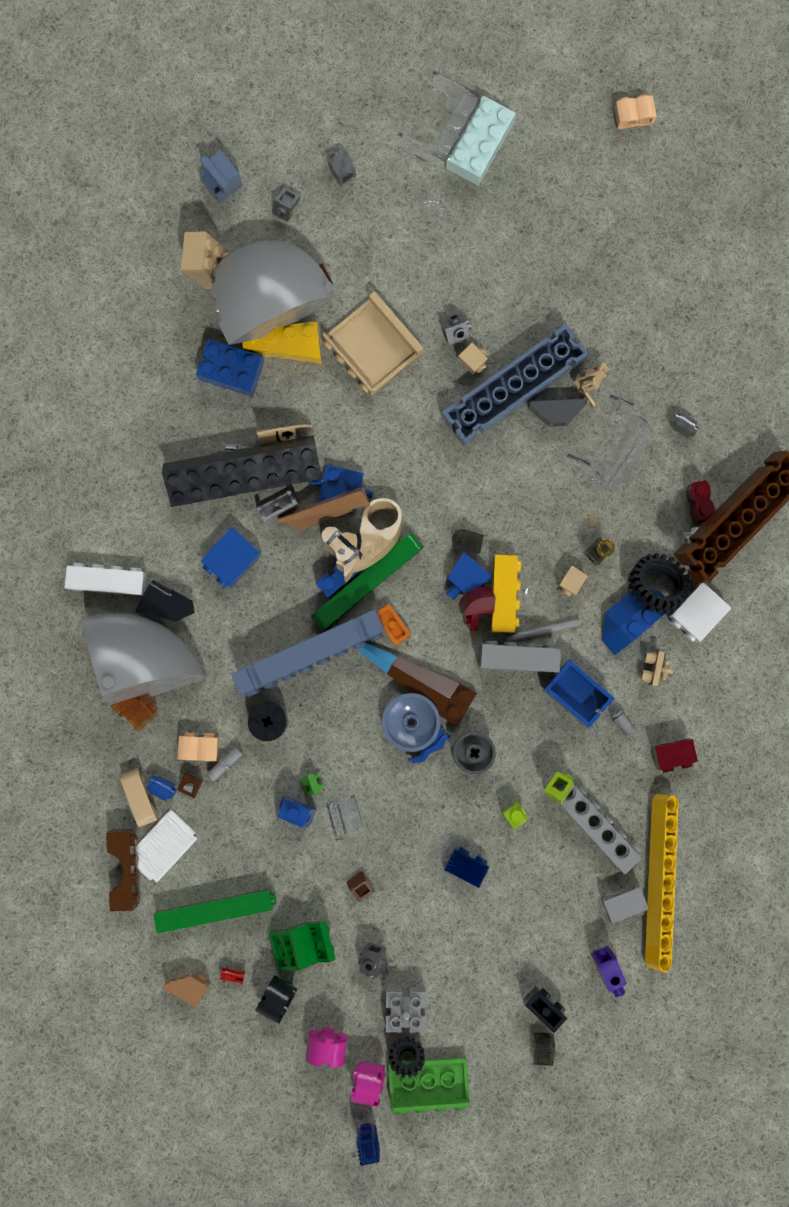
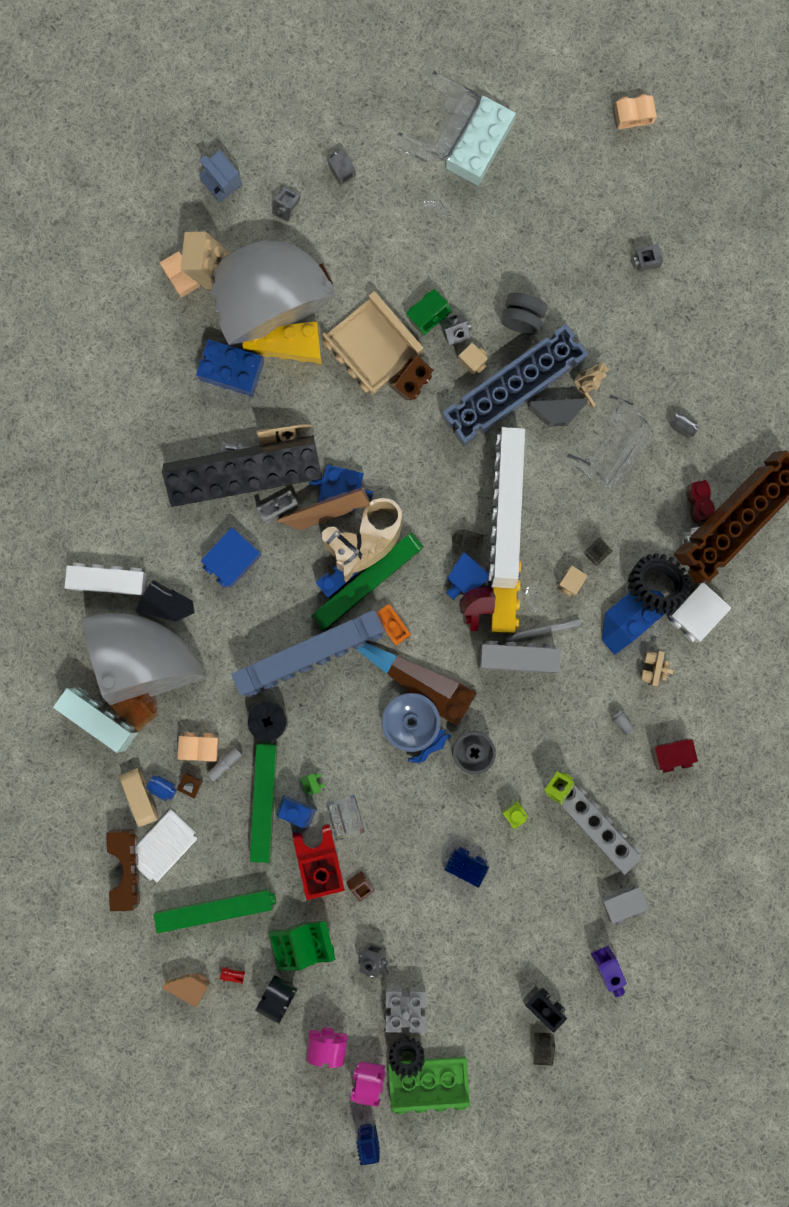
blue piece [542,660,615,728] -> none
clear yellow bush [596,539,615,557] -> none
yellow beam [645,794,679,972] -> none
none -> light aqua brick [53,687,138,753]
none -> light nougat brick [159,251,200,298]
none -> green brick [250,741,278,863]
none -> red brick [292,824,345,900]
none -> reddish brown brick [389,356,434,400]
none -> green brick [406,288,452,336]
none -> white brick [488,427,525,588]
none -> dark grey wheel [500,293,548,335]
none -> flat silver brick [632,244,664,272]

